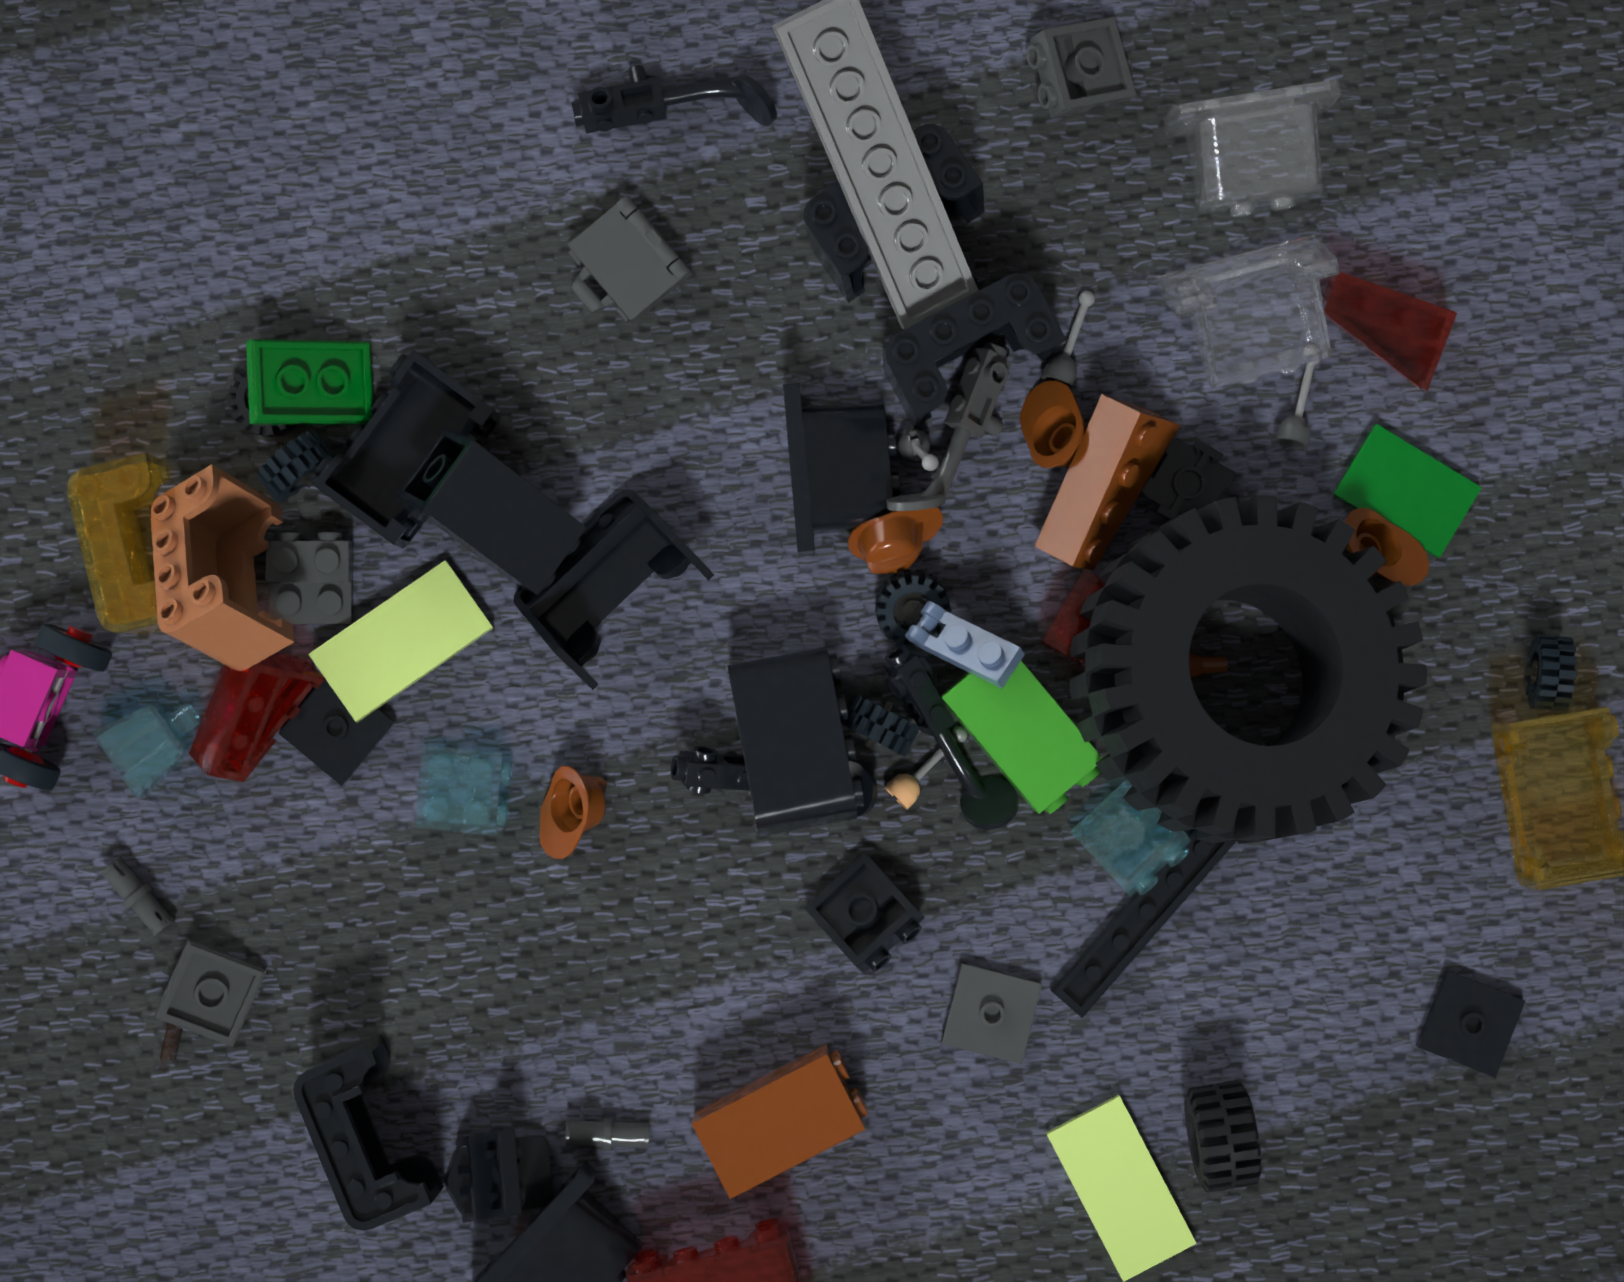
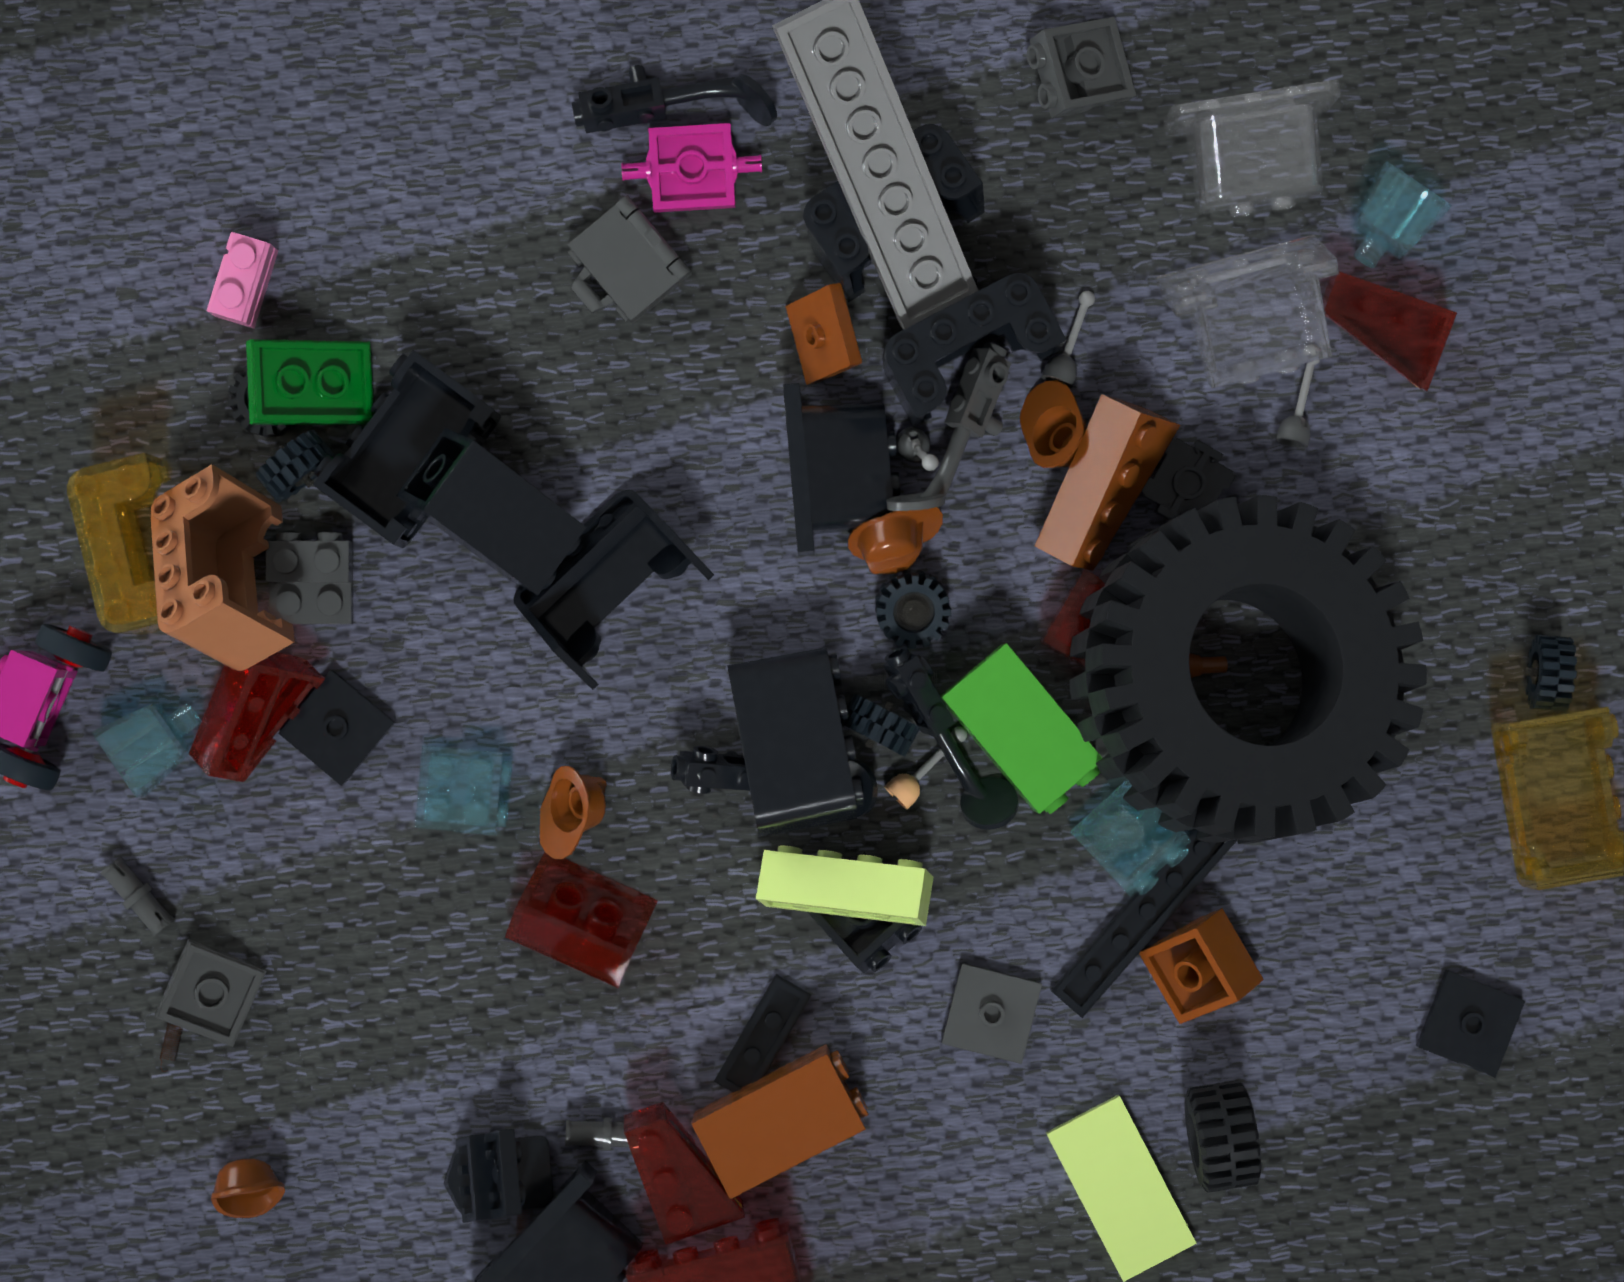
black windscreen [293,1034,444,1231] -> none
yellowish green tile [308,560,493,723] -> none
sand blue plate [905,601,1025,689] -> none
green tile [1332,424,1482,558] -> none
dark orange piece [1345,508,1429,586] -> none
none -> bright pink brick [207,232,279,328]
none -> dark orange helmet [211,1159,285,1218]
none -> clear red slope [505,852,658,988]
none -> dark pink plate [621,123,762,213]
none -> clear red wedge [624,1102,745,1245]
none -> black tile [714,974,812,1093]
none -> yellowish green brick [756,845,934,926]
none -> dark orange plate [785,283,862,385]
none -> dark orange slope [1139,908,1264,1024]
none -> clear light blue torso [1351,161,1452,268]

